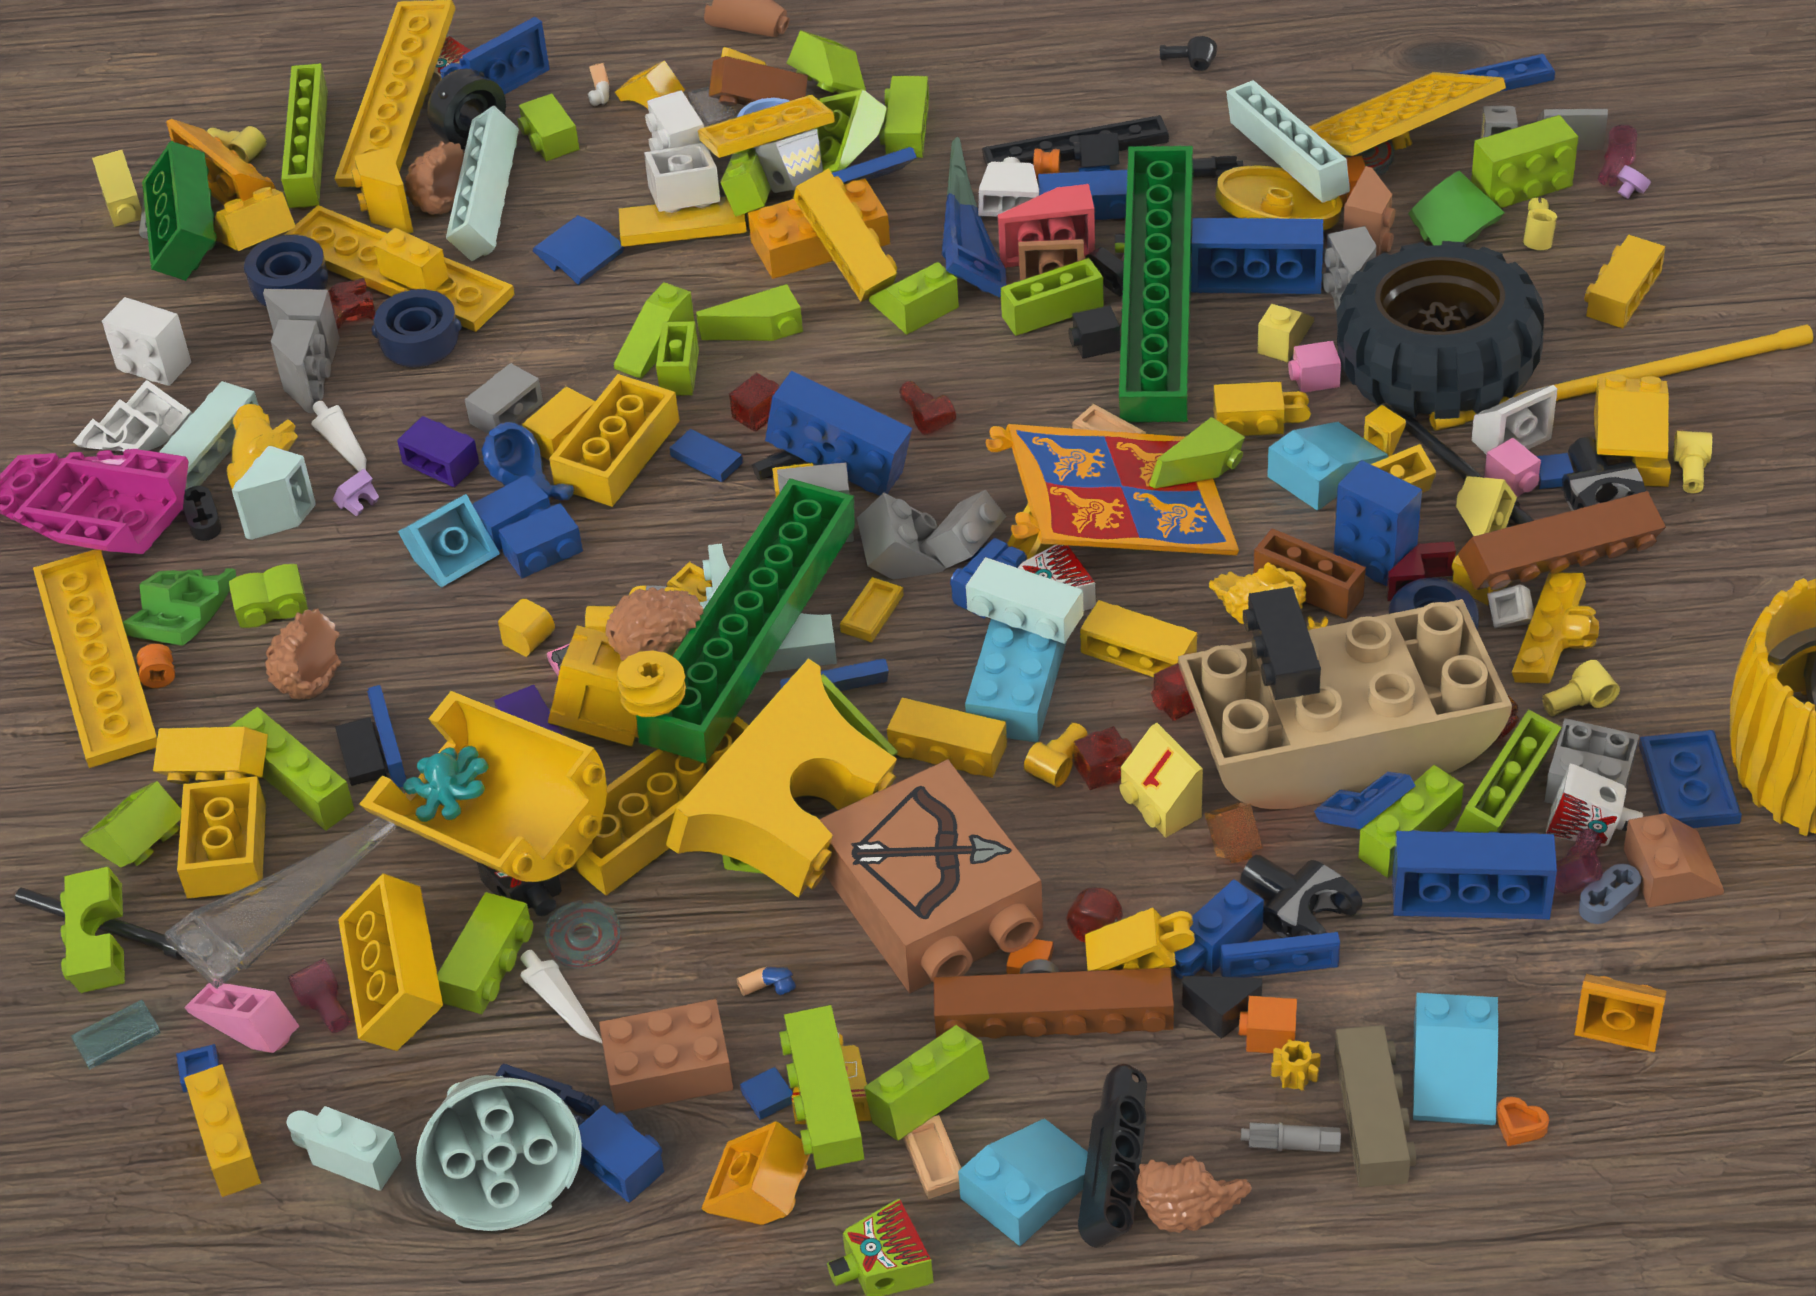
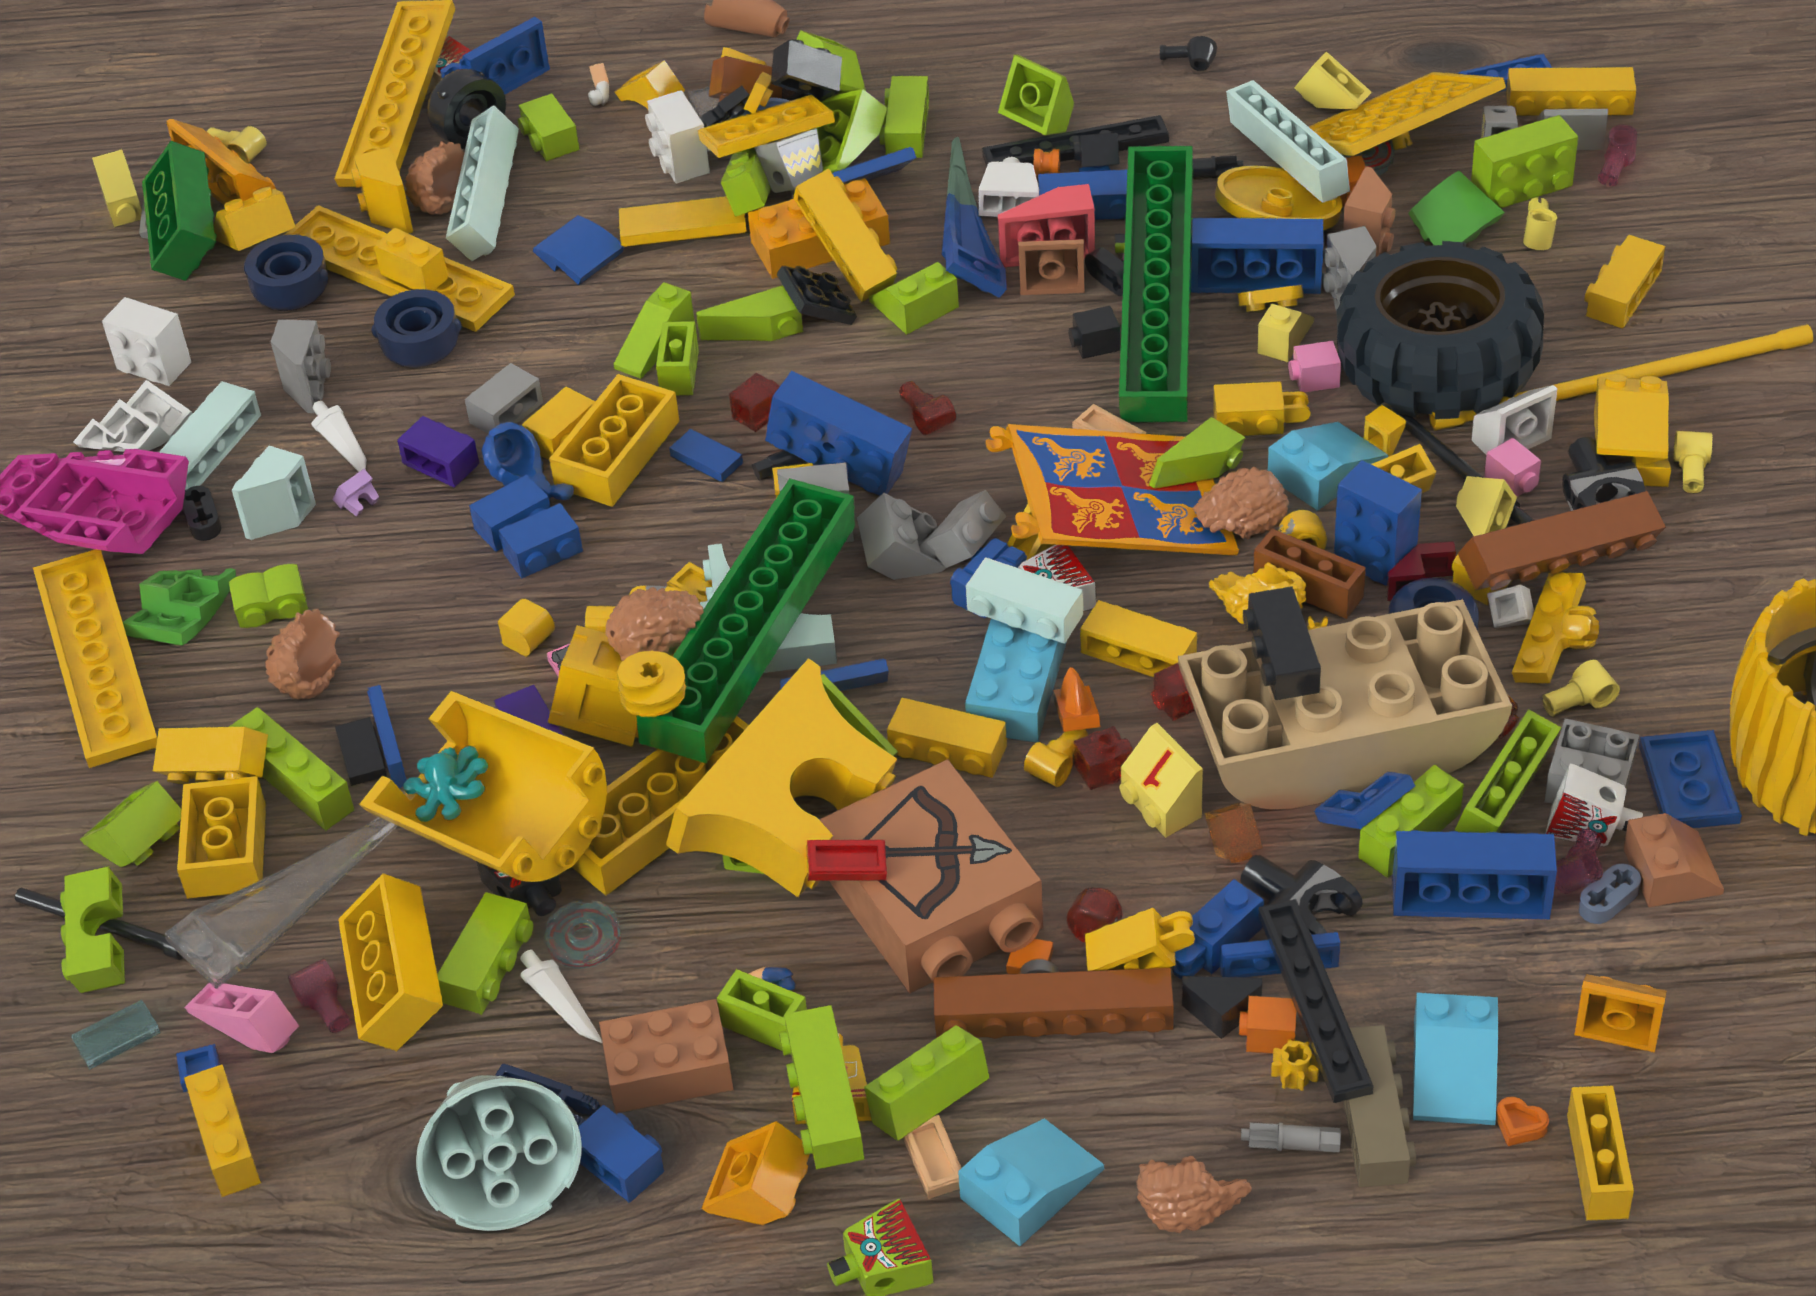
orange wheel [136,644,175,688] -> none
yellow animal [227,404,298,489] -> none
light grey slope [263,289,340,364] -> none
lime brick [281,63,328,208] -> none
light aqua brick [287,1106,402,1191] -> none
clear red animal [328,278,375,329] -> none
medium azure slope [398,494,500,587] -> none
white brick [644,143,720,213] -> none
blue tile [740,1067,793,1120] -> none
yellow tile [840,577,904,643] -> none
lime brick [1001,258,1104,336] -> none
black piece [1078,1064,1147,1248] -> none
blue tile [1536,453,1574,489] -> none
lavender tile [1617,165,1651,199] -> none
none -> black plate [700,86,749,127]
none -> lime brick [717,969,807,1051]
none -> yellow plate [743,72,773,114]
none -> brick [771,39,842,102]
none -> black tile [776,266,857,325]
none -> red tile [806,840,887,881]
none -> lime slope [998,54,1074,135]
none -> orange tile [1053,667,1100,732]
none -> nougat piece [1193,467,1289,539]
none -> yellow plate [1238,285,1304,312]
none -> black tile [1258,899,1374,1103]
none -> yellow head [1278,510,1327,550]
none -> light yellow slope [1294,52,1372,109]
none -> yellow brick [1506,67,1636,116]
none -> yellow brick [1567,1086,1634,1221]

